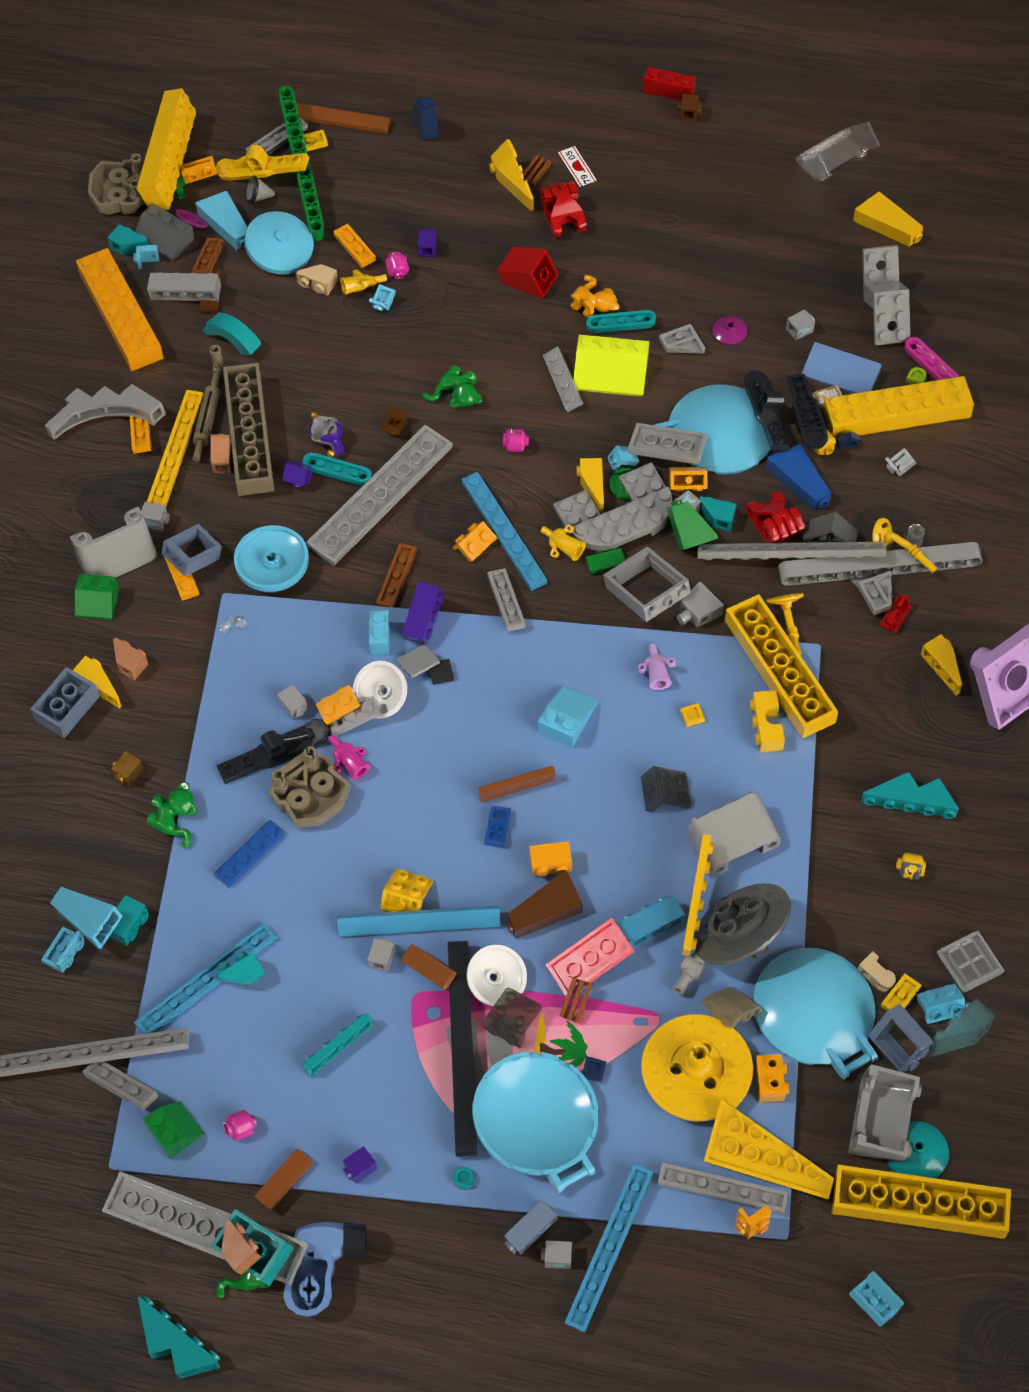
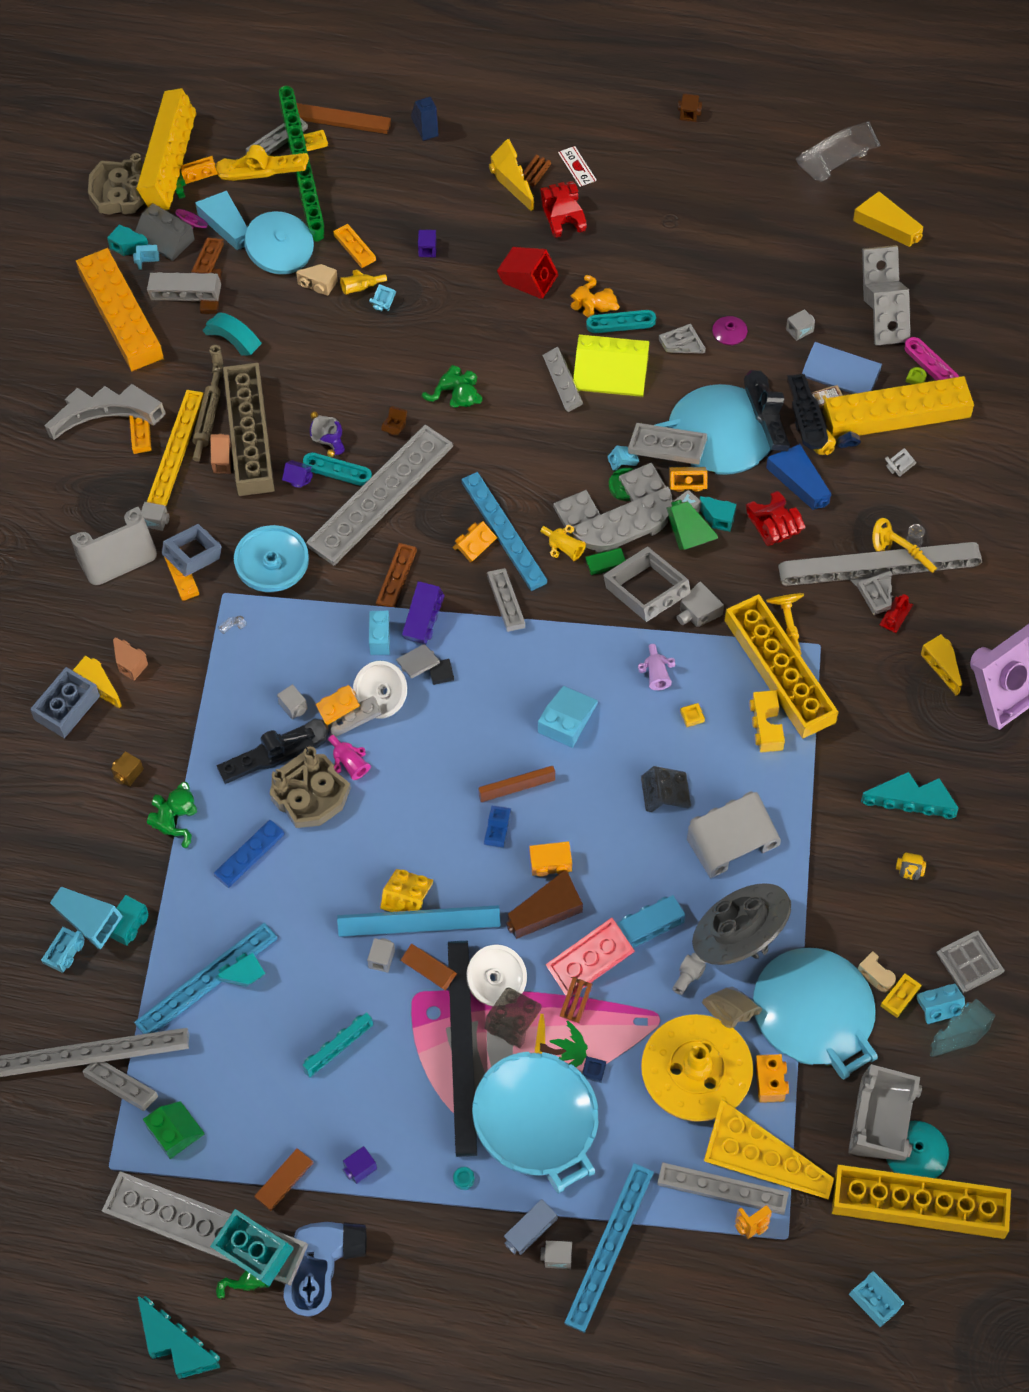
green slope [75,574,119,620] -> none
nougat slope [221,1219,261,1275] -> none
dark pink head [223,1110,256,1141] -> none
light grey hat [246,175,275,204] -> none
dark pink head [385,252,409,279] -> none
dark pink head [503,429,529,452] -> none
yellow slope [576,458,604,514] -> none
red brick [643,67,696,101] -> none
yellow plate [682,834,714,956] -> none
light grey plate [698,542,886,560] -> none
dark grey brick [803,511,858,543] -> none
sand blue window [868,1004,934,1073] -> none

